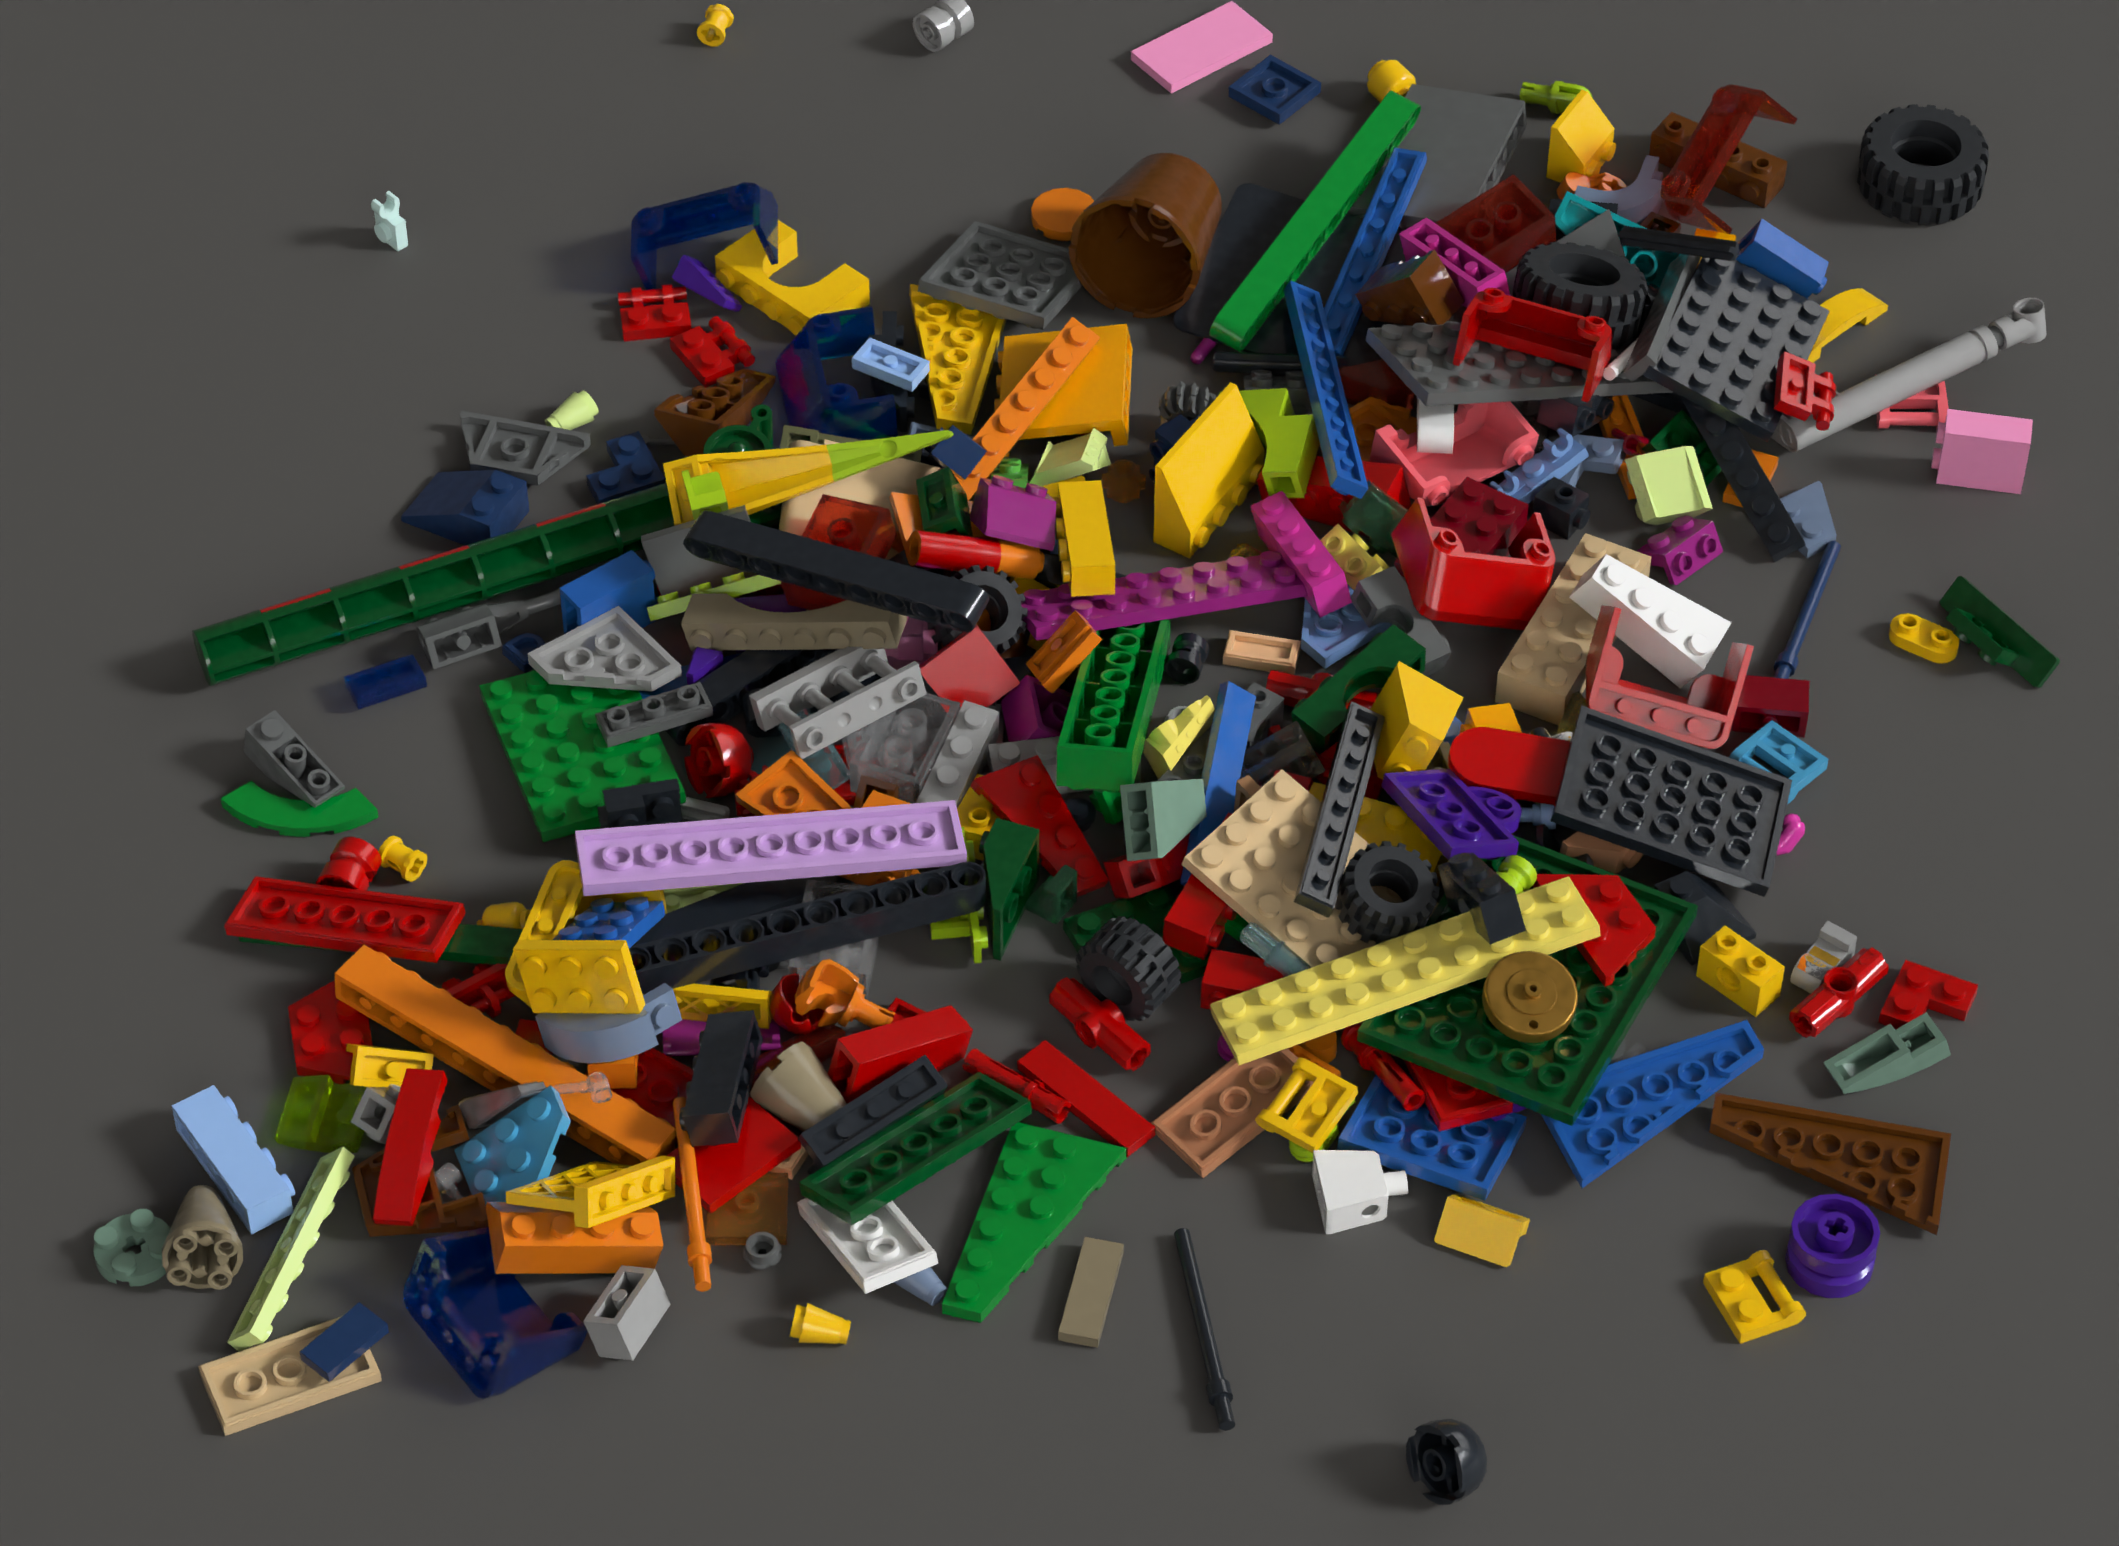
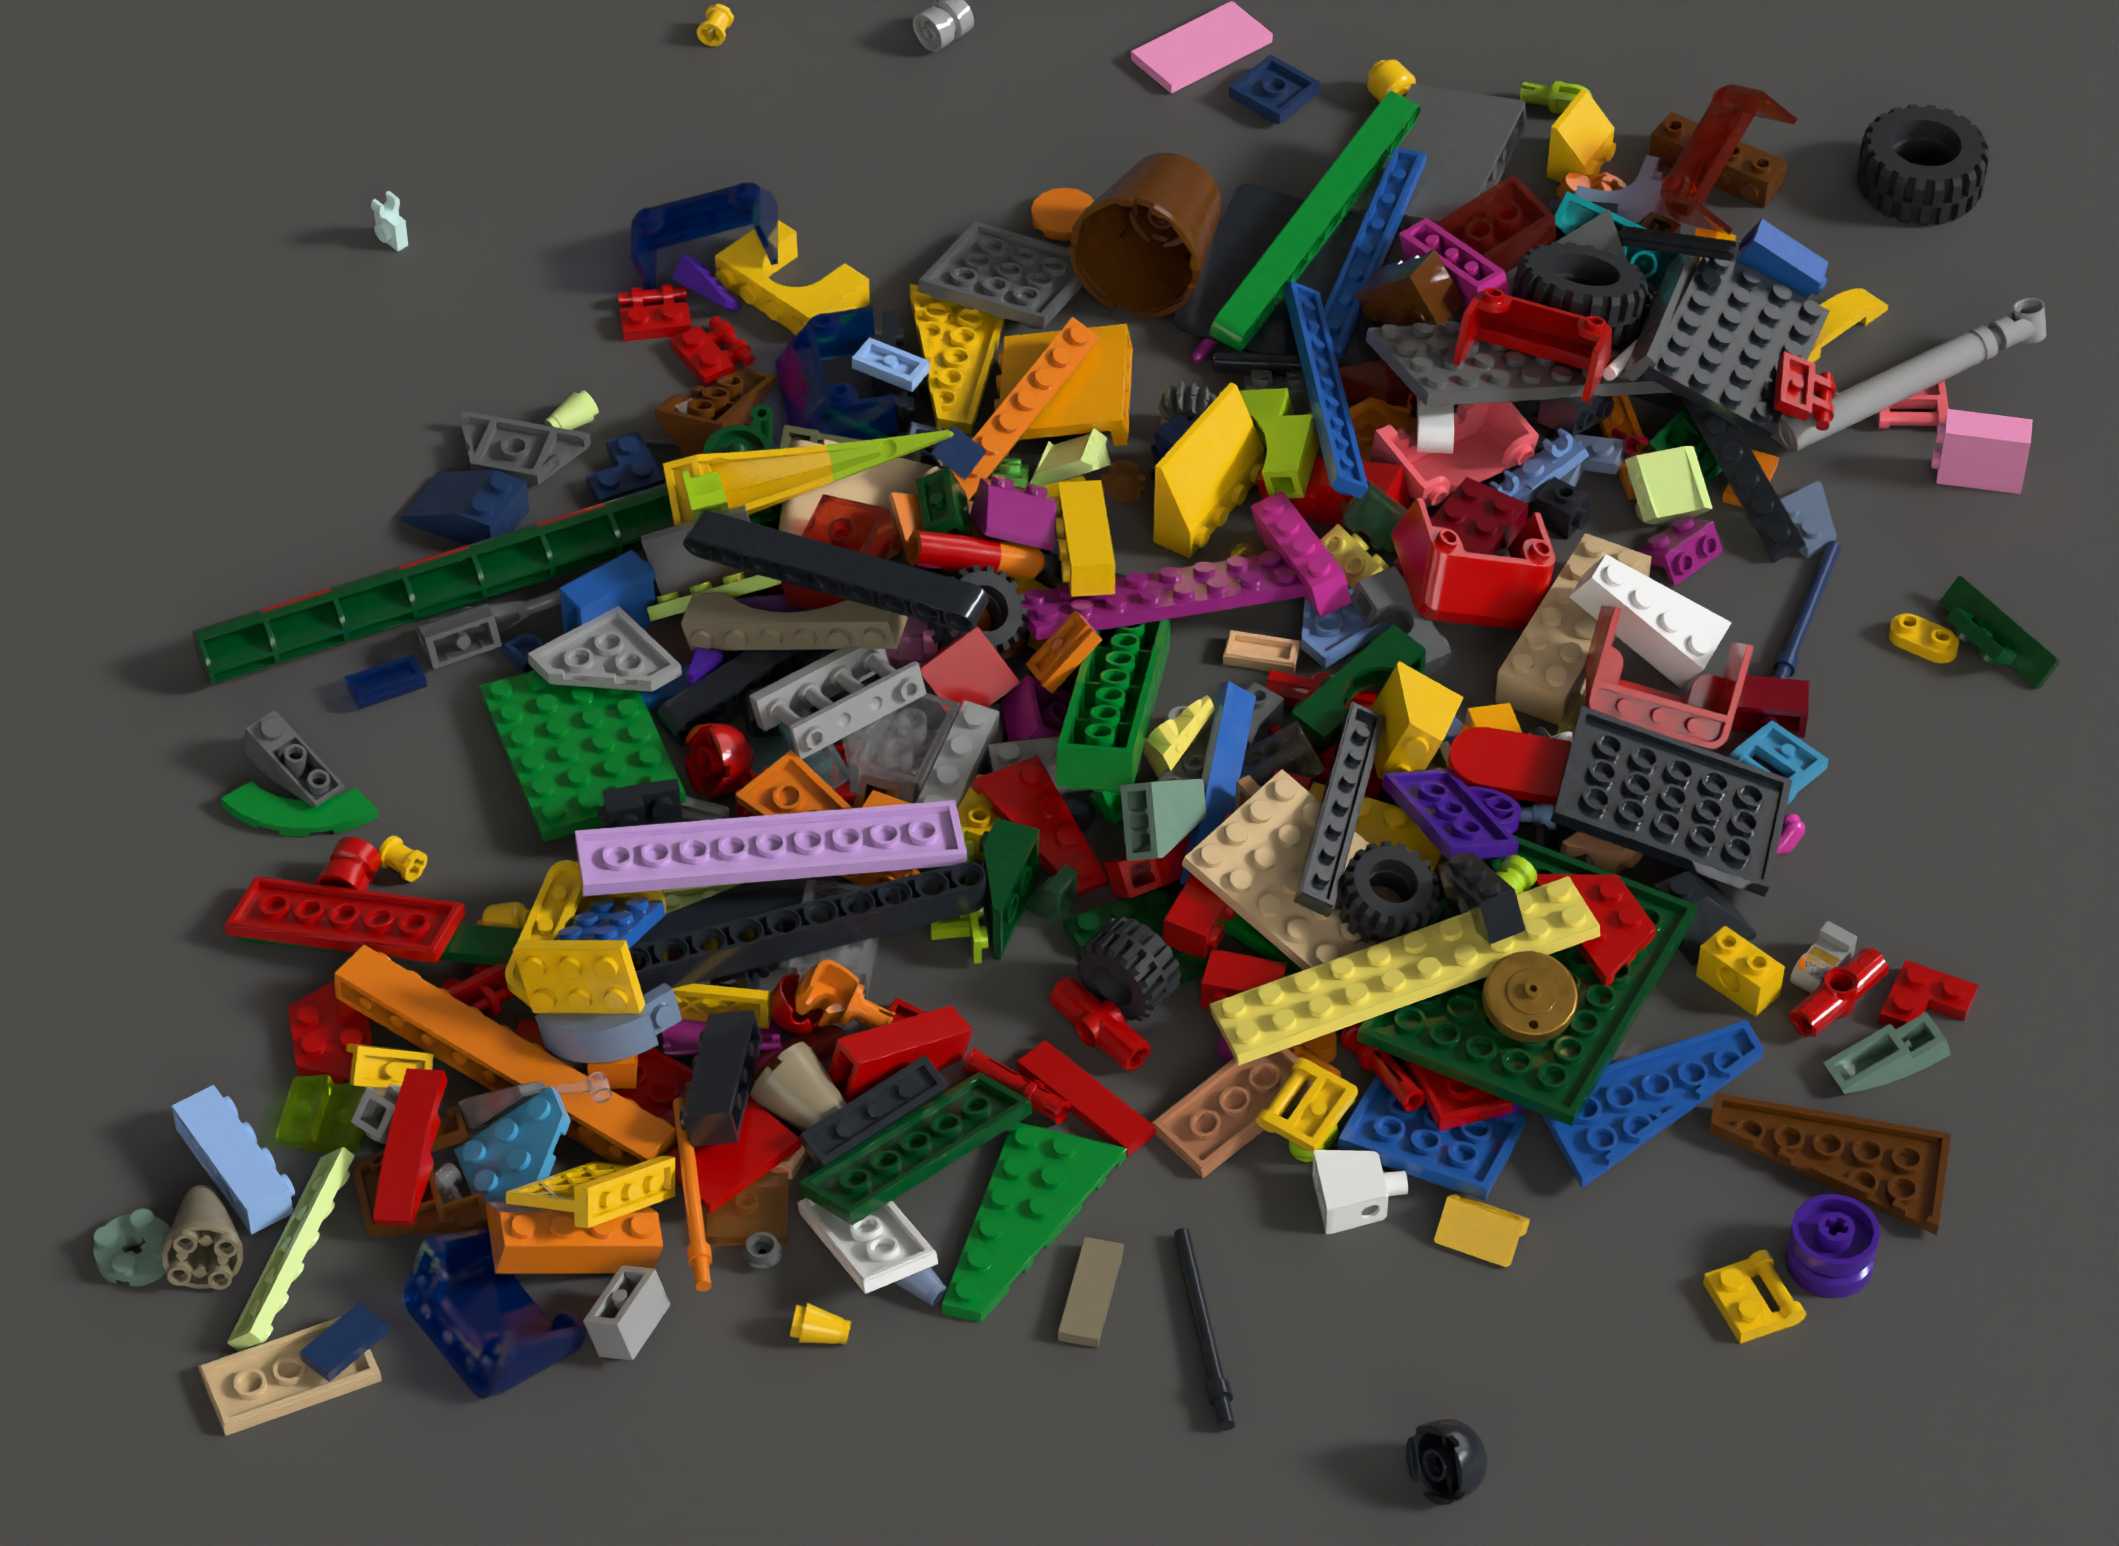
dark grey tile [595,682,713,747] -> none
black wheel [1165,633,1210,684] -> none
clear light blue axle [1240,922,1311,977] -> none

